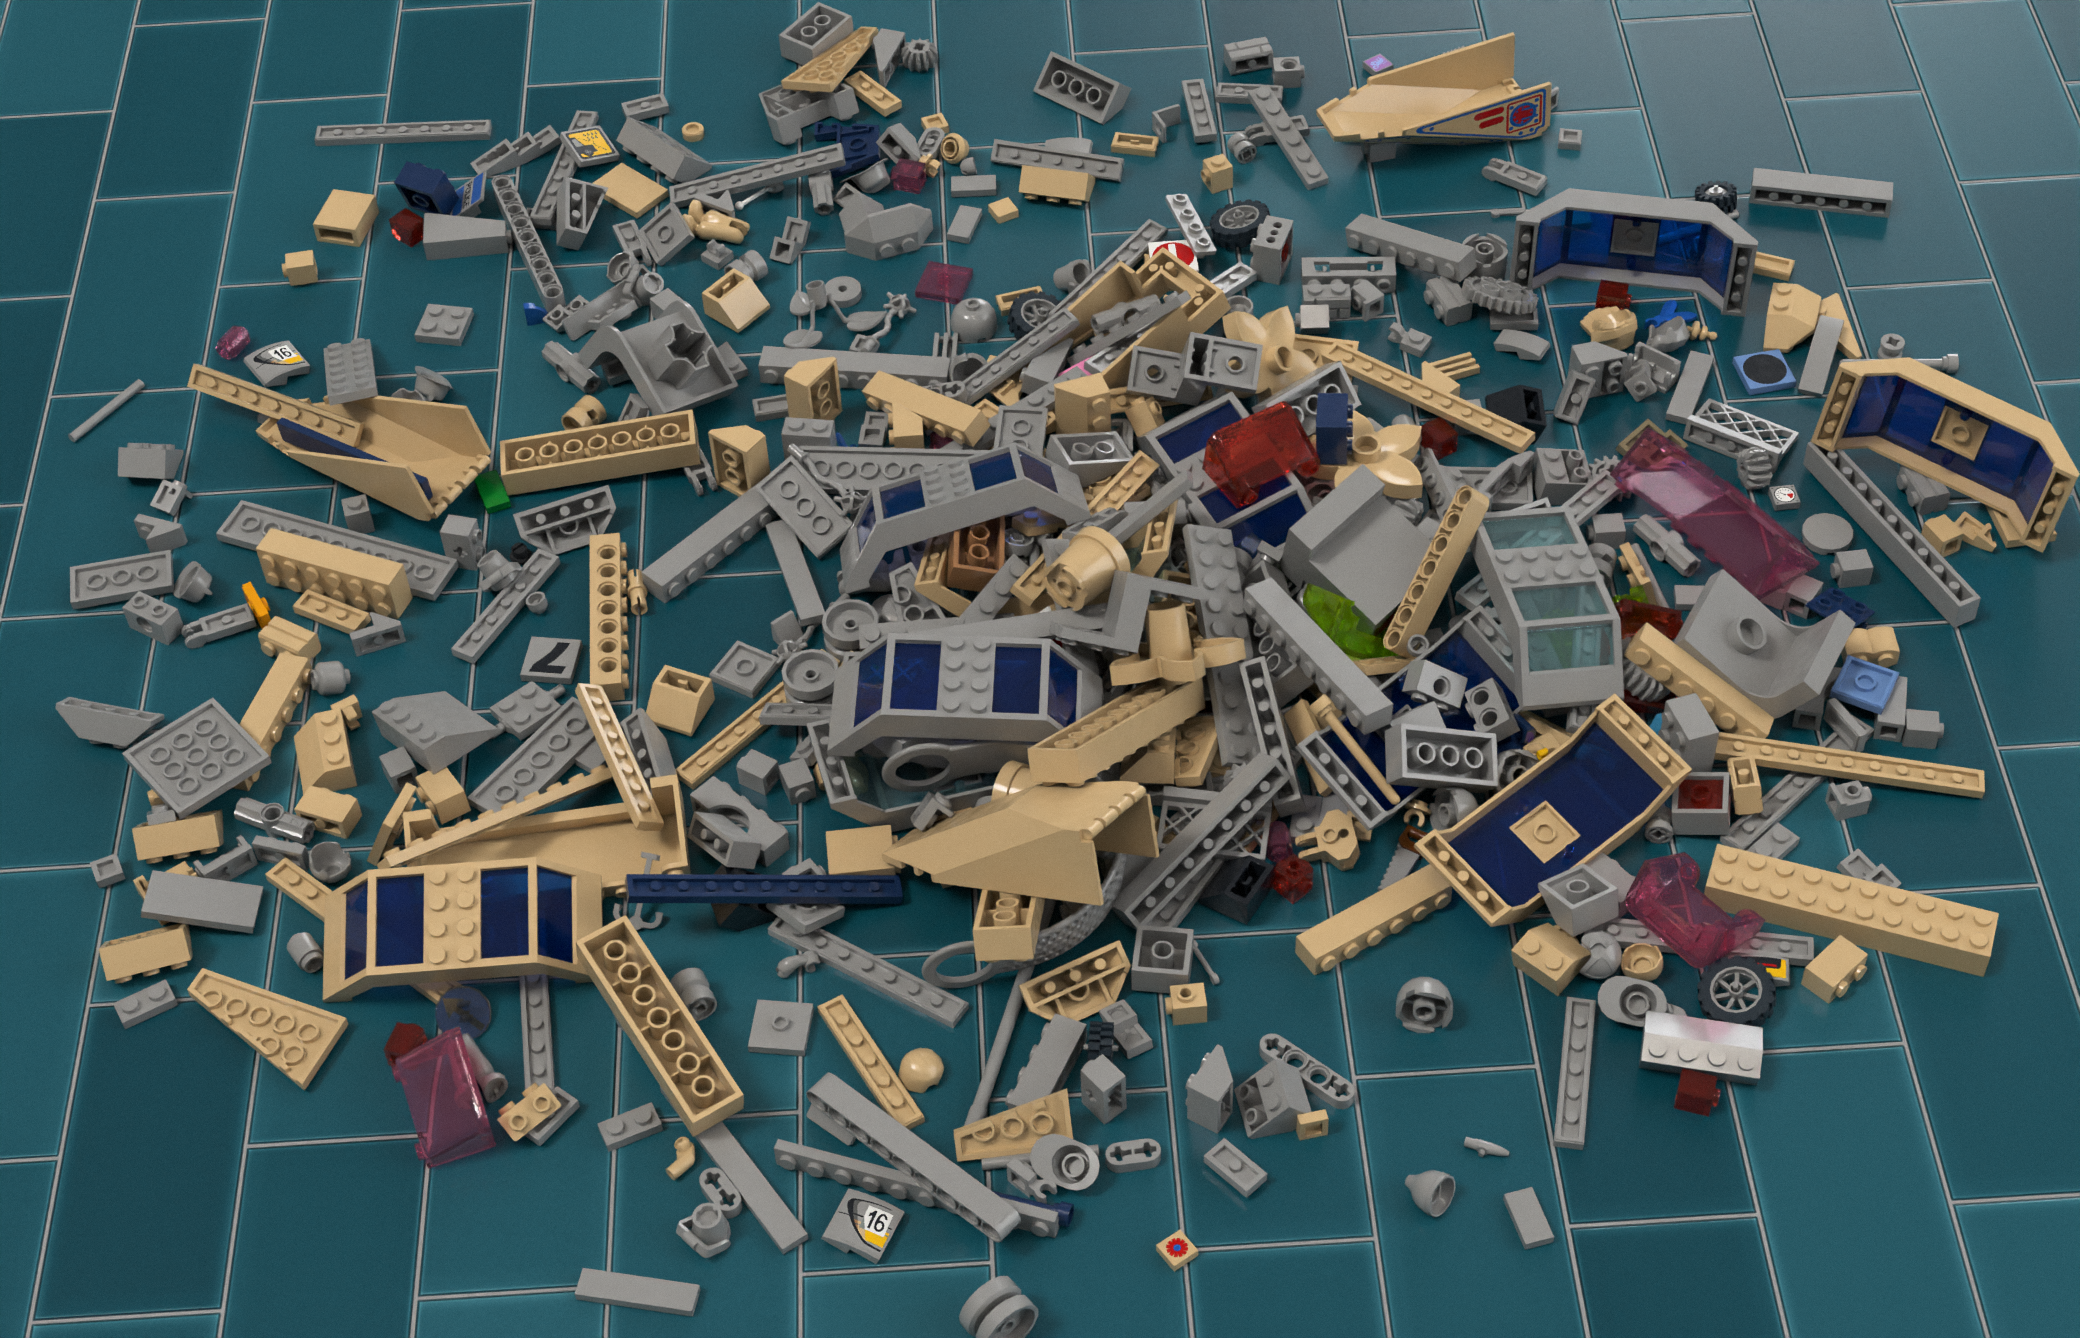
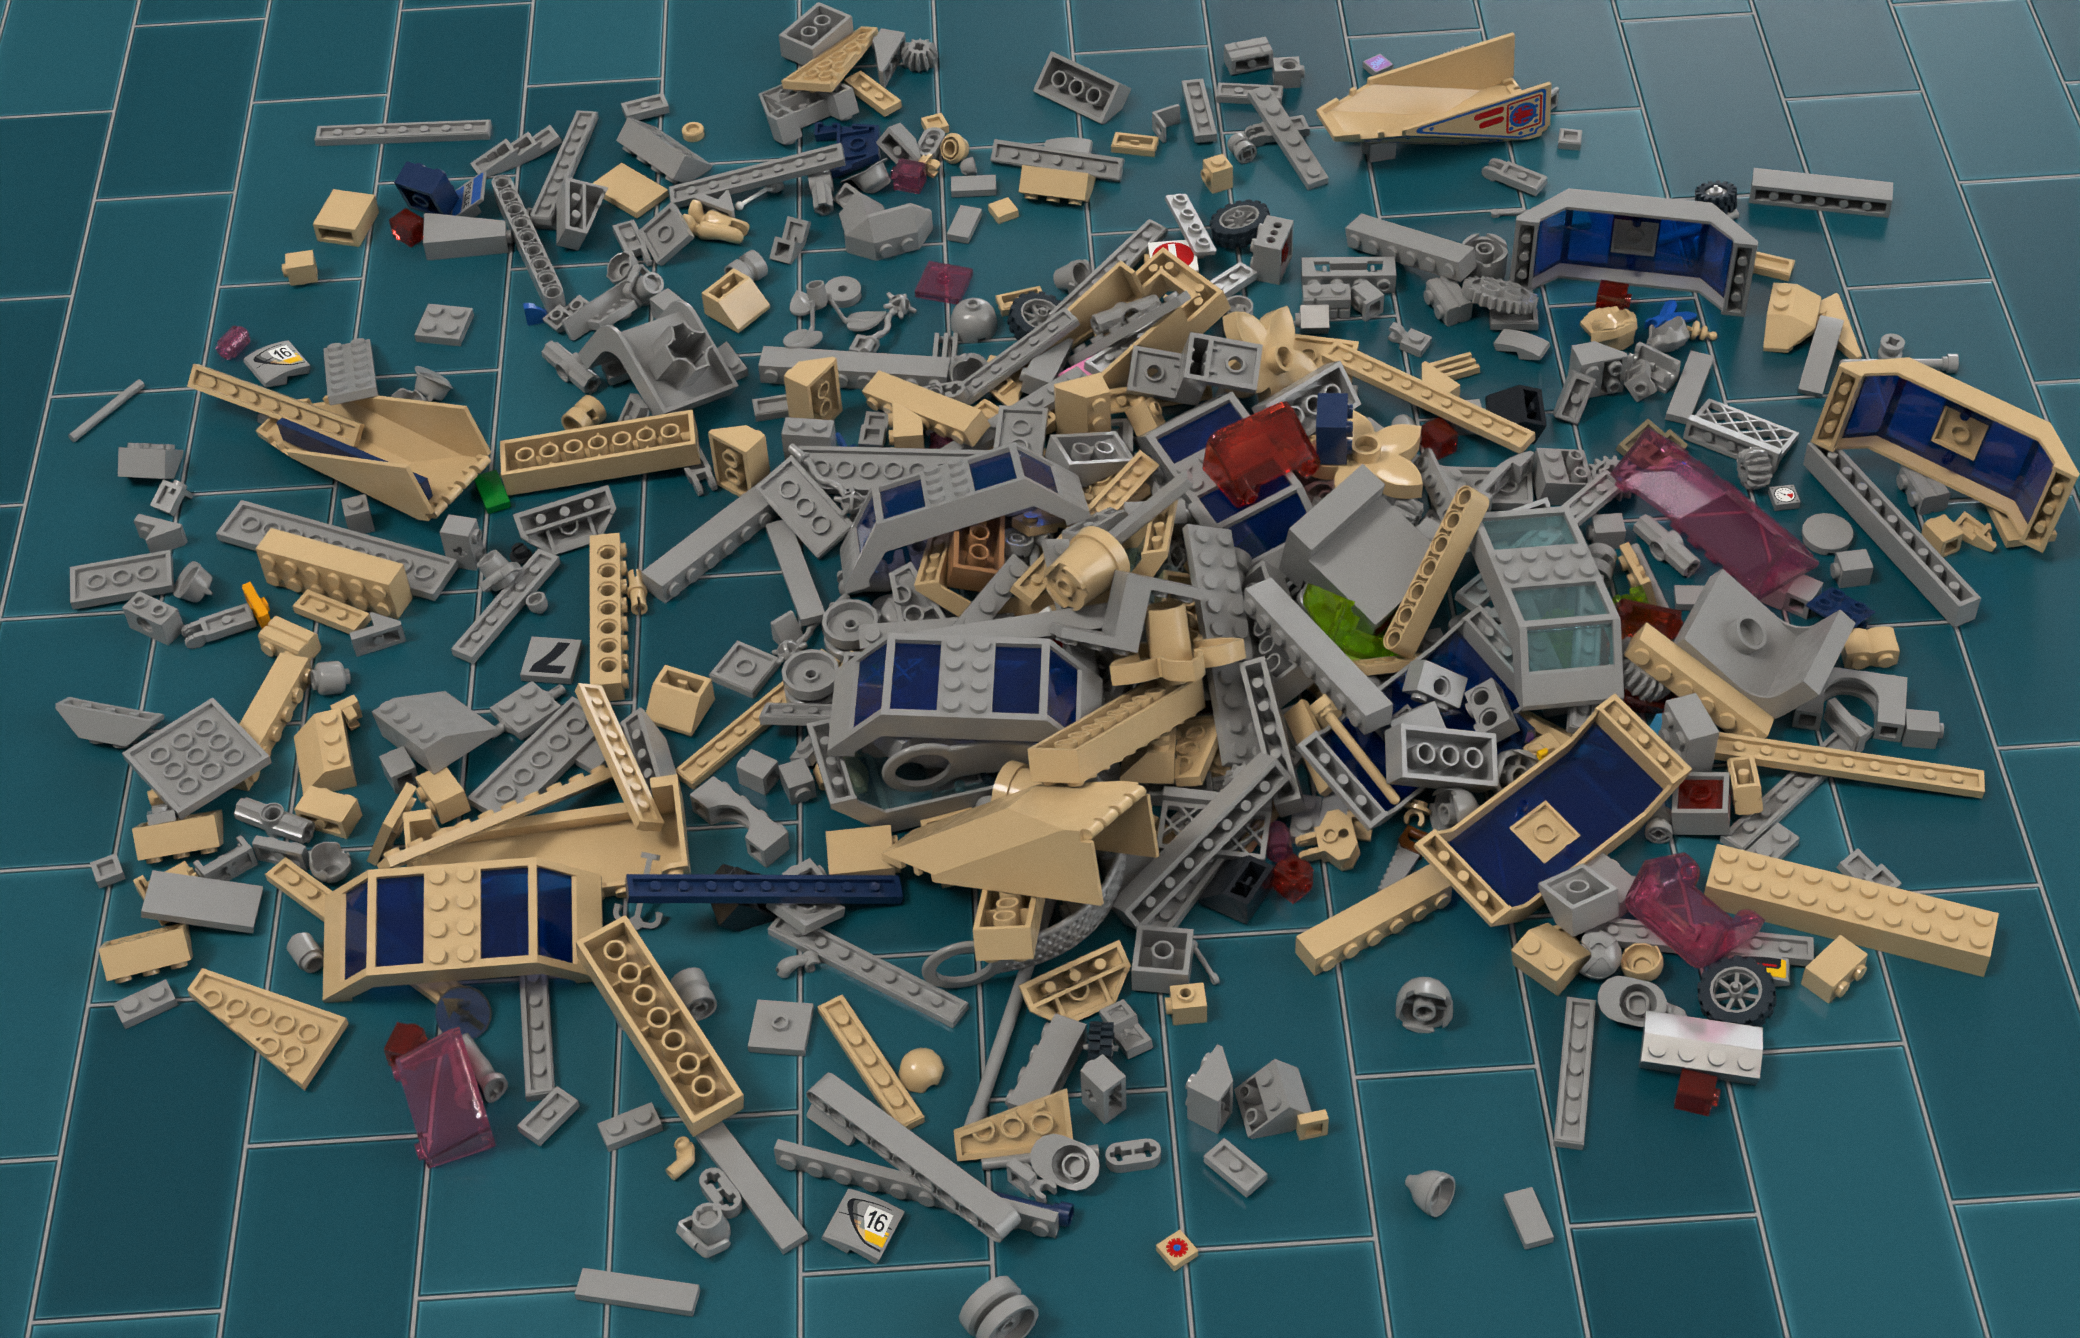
tan bracket [497,1082,561,1141] -> none
tile [559,125,620,168] -> none
light grey brick [687,812,761,869] -> none
light grey tile [701,239,734,270] -> none
light grey bracket [910,791,954,831] -> none
light grey bracket [1251,540,1283,569] -> none
light grey beam [1259,1033,1355,1109] -> none
light grey hinge [1407,634,1429,657] -> none
light grey helmet [1464,1137,1510,1157] -> none
tile [1732,349,1796,395] -> none
light grey brick [1825,780,1872,821] -> none
medium blue tile [1829,655,1899,715] -> none

